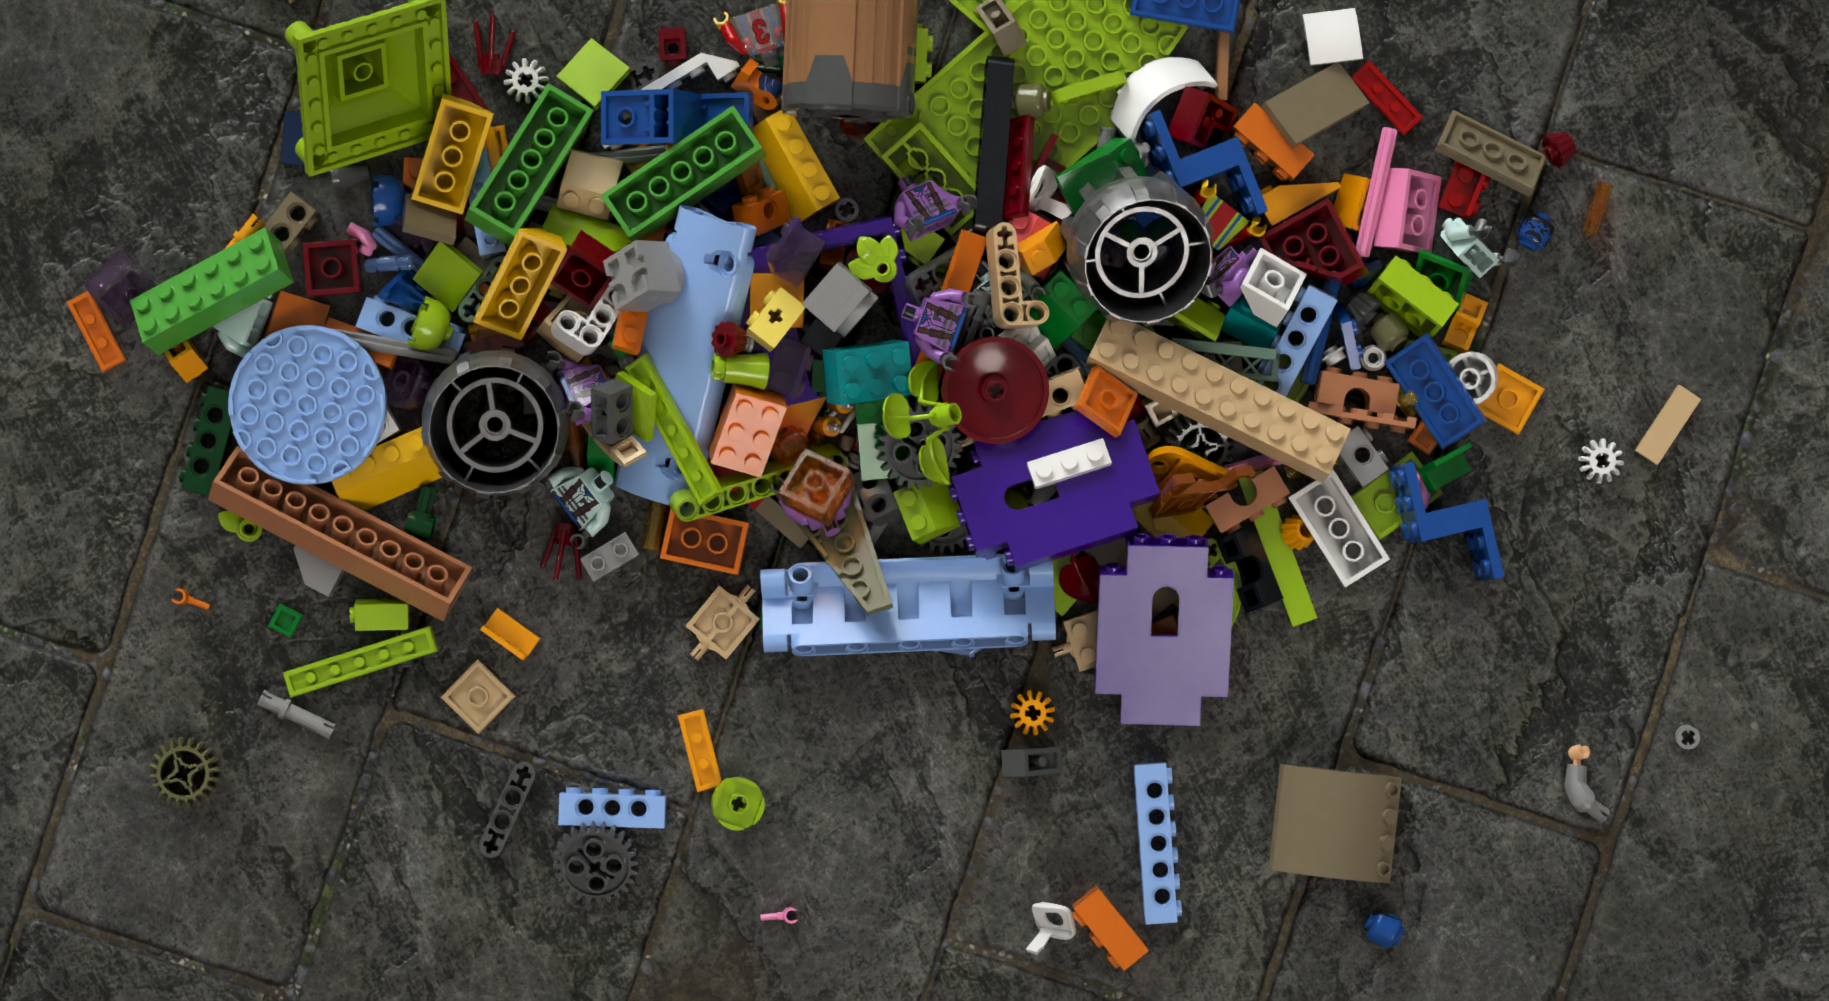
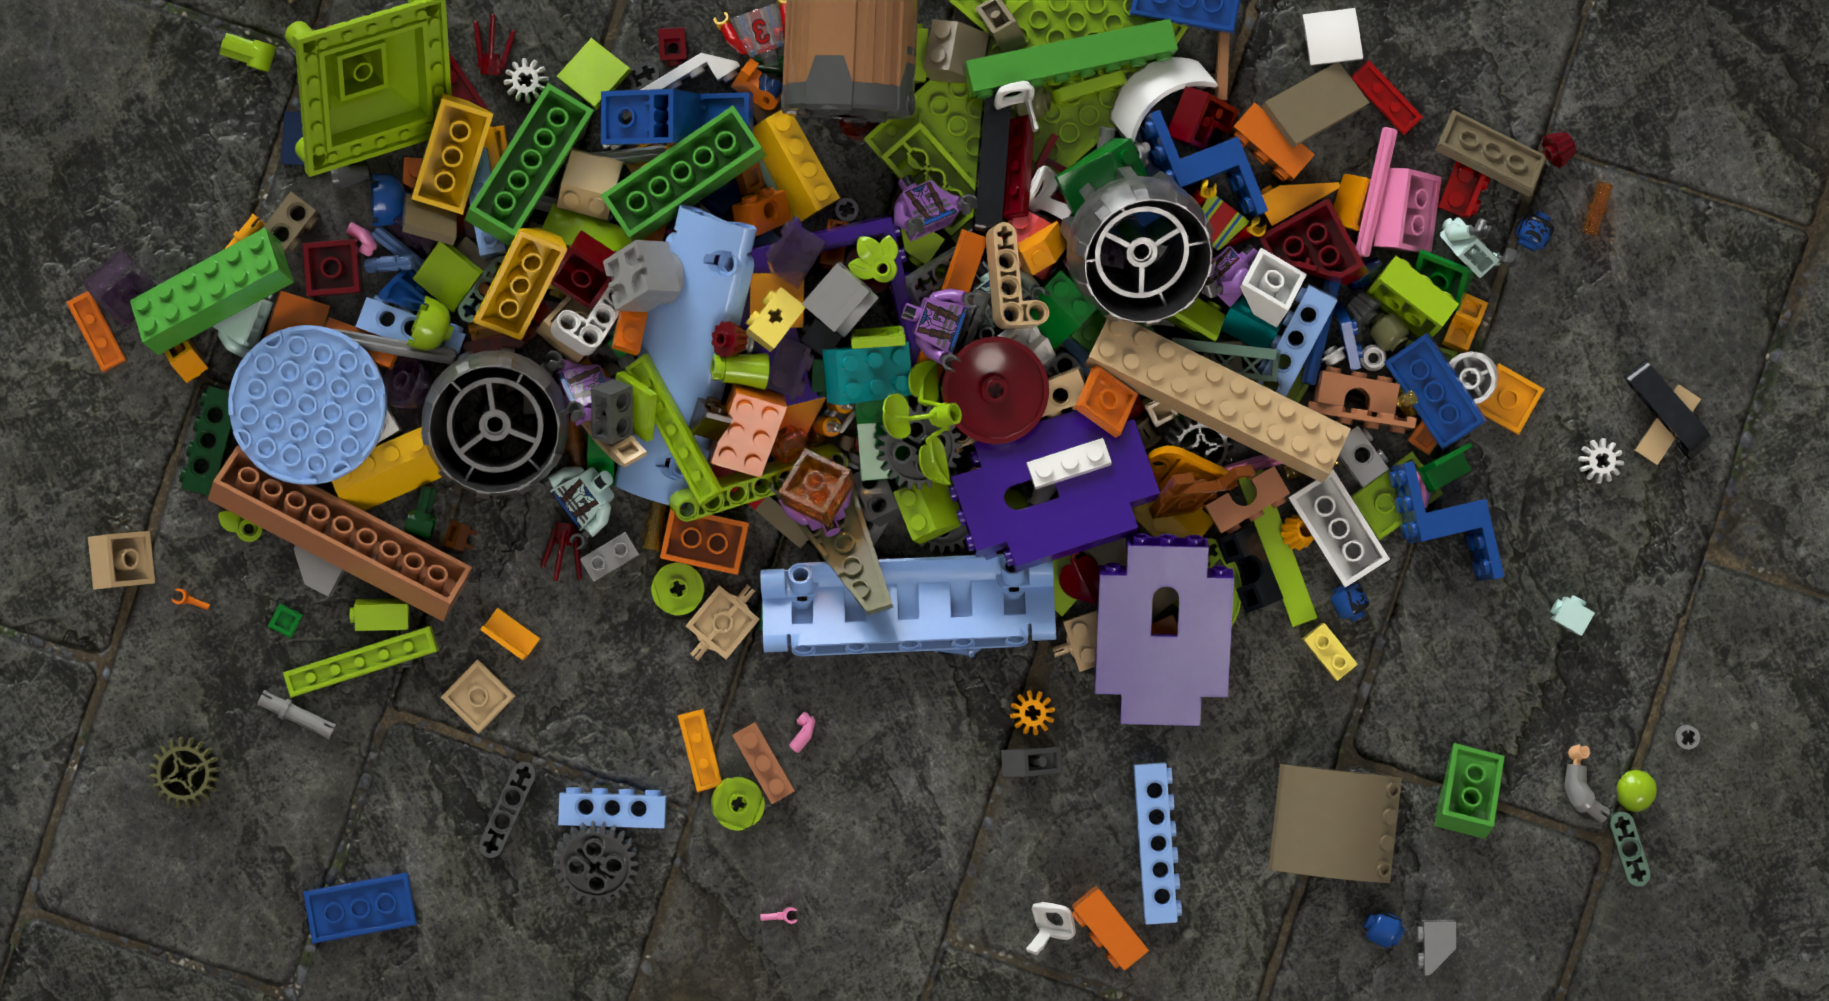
none -> tan slope [88,531,155,590]
none -> lime piece [220,33,277,72]
none -> blue tile [303,872,418,944]
none -> reddish brown tile [443,520,478,551]
none -> lime plate [651,562,705,615]
none -> dark brown slope [689,396,733,441]
none -> nougat arch [732,721,795,804]
none -> bright pink arm [789,712,816,753]
none -> lime tile [850,326,906,349]
none -> dark tan slope [924,20,990,84]
none -> bright green brick [962,19,1178,99]
none -> white piece [994,81,1039,132]
none -> light yellow brick [1301,623,1358,681]
none -> blue head [1330,583,1370,622]
none -> light grey slope [1417,920,1456,975]
none -> bright green slope [1434,743,1505,839]
none -> light aqua brick [1550,595,1595,636]
none -> sand green beam [1609,811,1650,886]
none -> lime hair [1617,769,1657,812]
none -> black beam [1624,360,1711,460]

